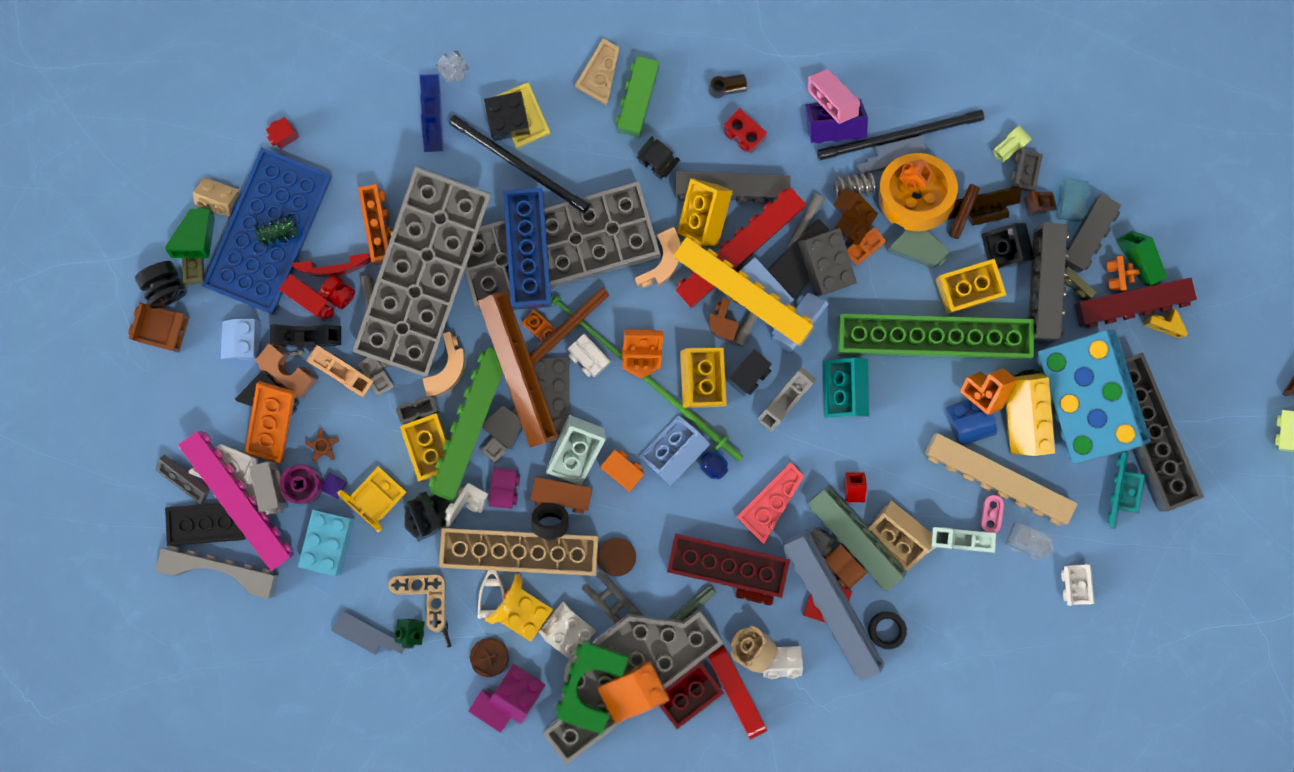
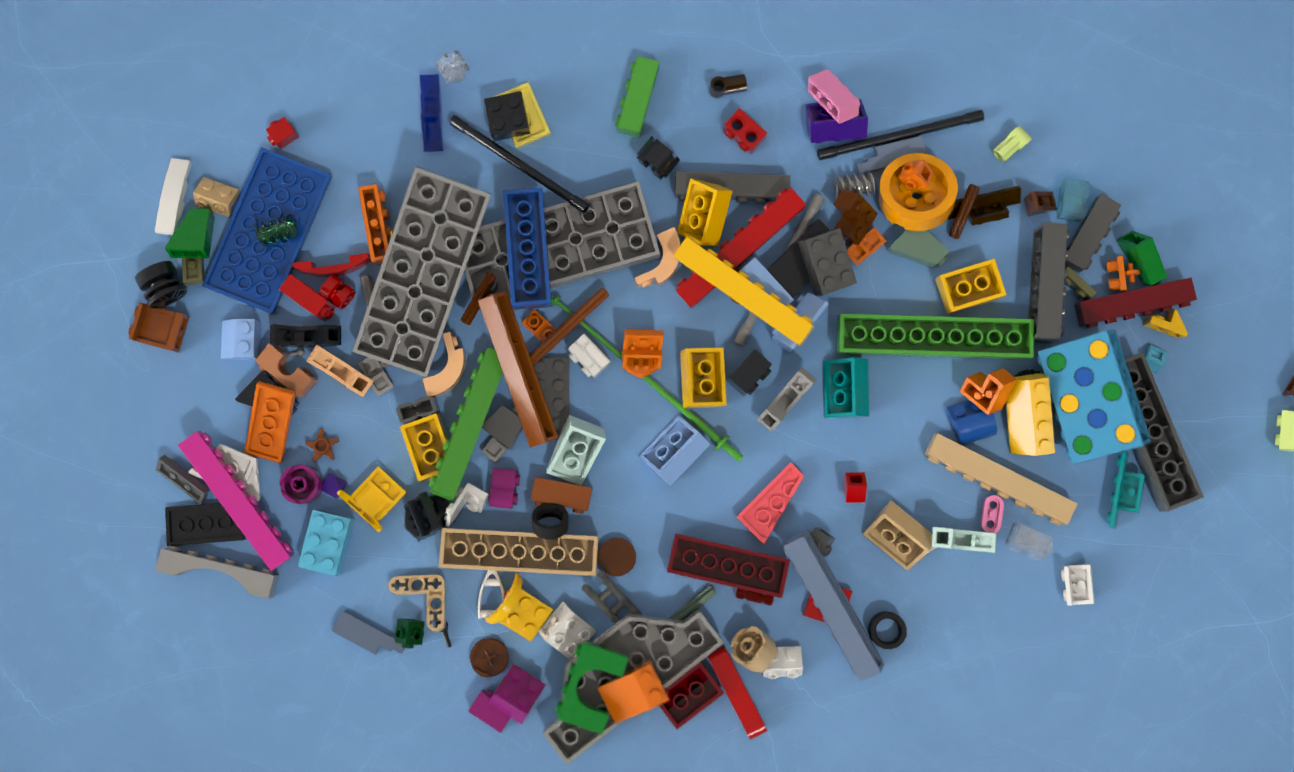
light grey window [249,461,289,515] -> none
tan wing [575,38,620,106] -> none
orange brick [600,449,645,492] -> none
clear blue head [700,451,728,480] -> none
dark orange brick [708,298,739,343] -> none
sand green brick [808,484,907,592] -> none
dark orange brick [824,544,867,589] -> none
black slope [982,223,1035,269] -> none
dark grey bracket [1010,147,1043,192] -> none
none -> white slope [155,158,192,235]
none -> reddish brown axle [461,272,496,325]
none -> medium azure slope [1144,344,1167,373]

